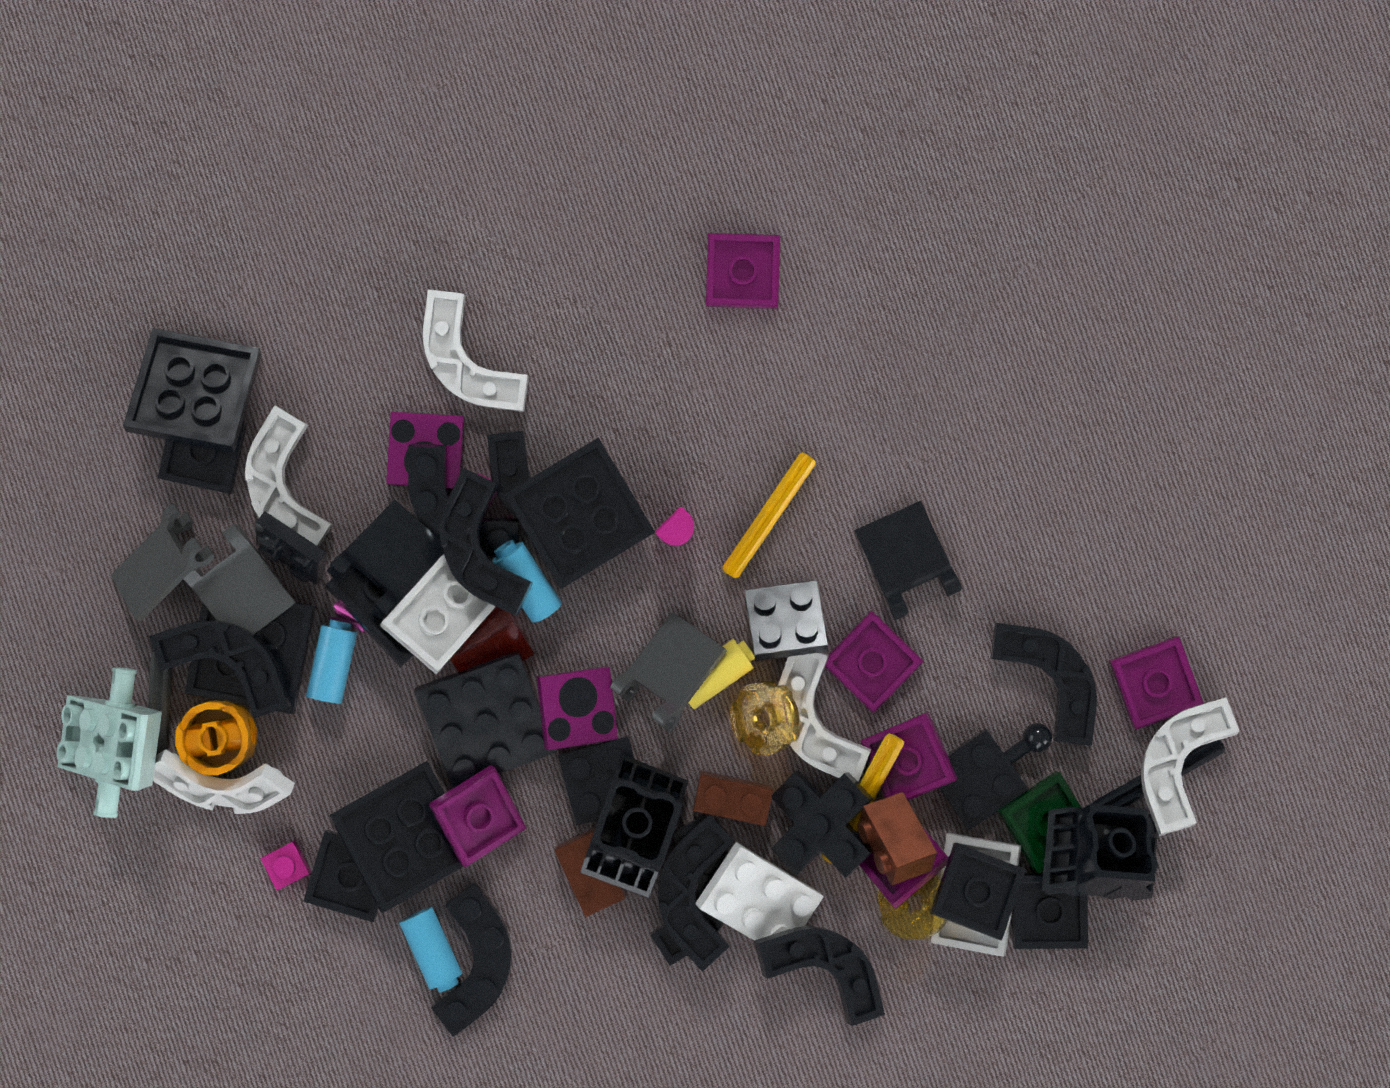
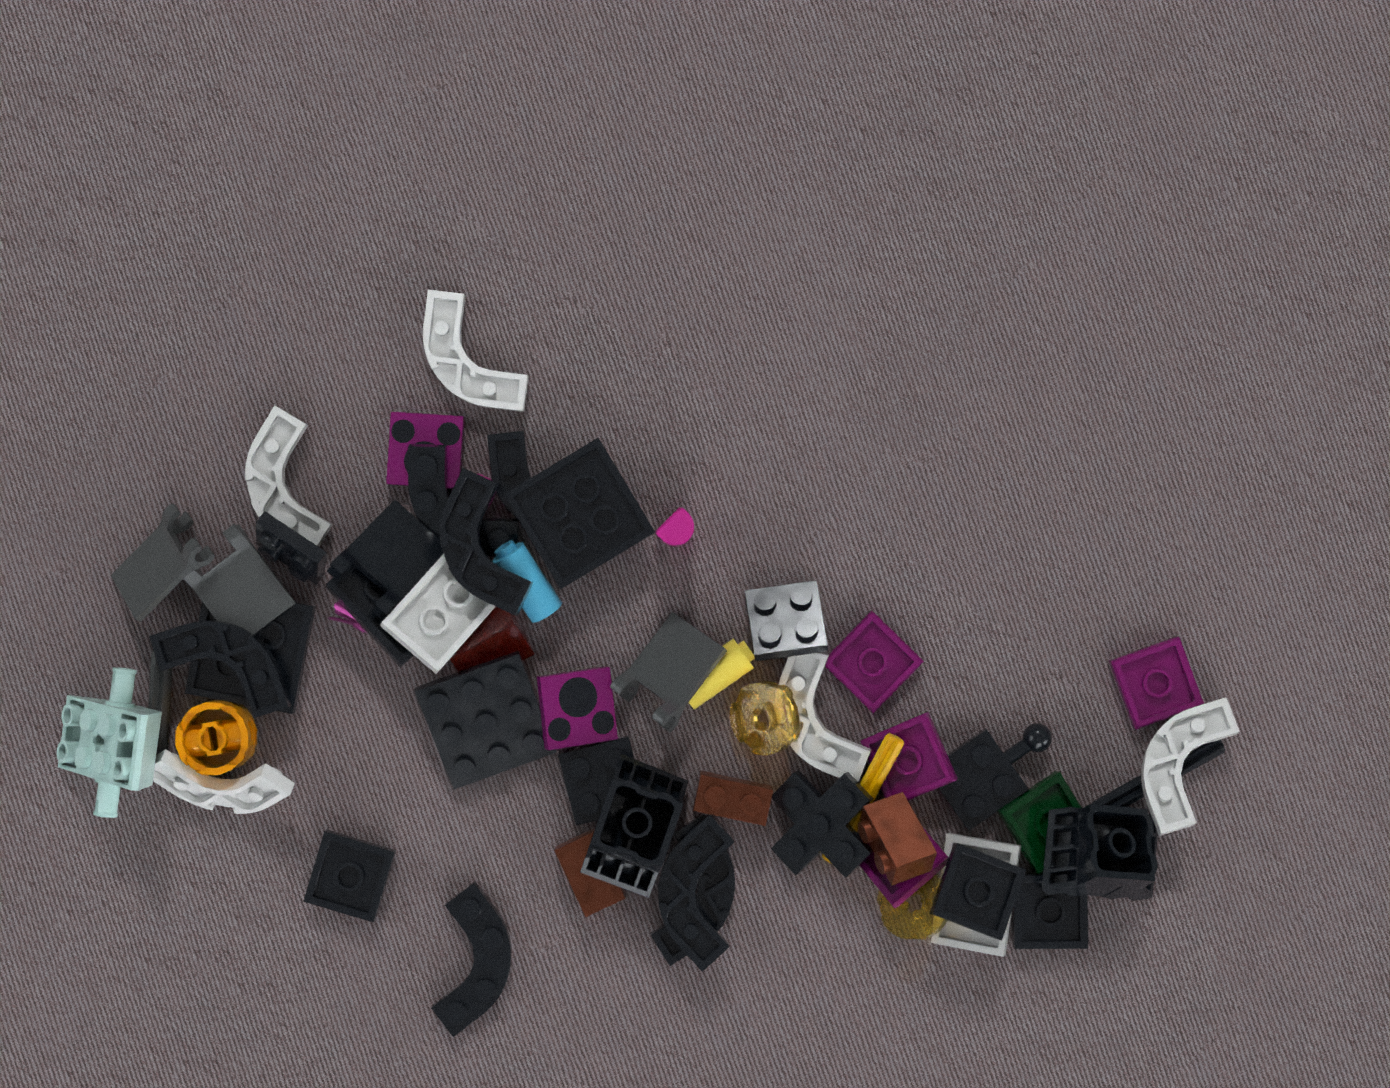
black plate [123,328,262,452] -> none
black plate [157,422,247,494] -> none
dark pink plate [260,840,312,891] -> none
medium azure brick [306,619,357,704] -> none
black plate [328,761,464,913] -> none
medium azure brick [399,906,463,993] -> none
magenta tile [429,765,527,868] -> none
white plate [695,842,824,940] -> none
magenta tile [706,233,780,309] -> none
yellow axle [722,452,816,579] -> none
black plate [754,926,885,1026] -> none
black flag [854,501,963,620] -> none
black plate [990,623,1097,746] -> none

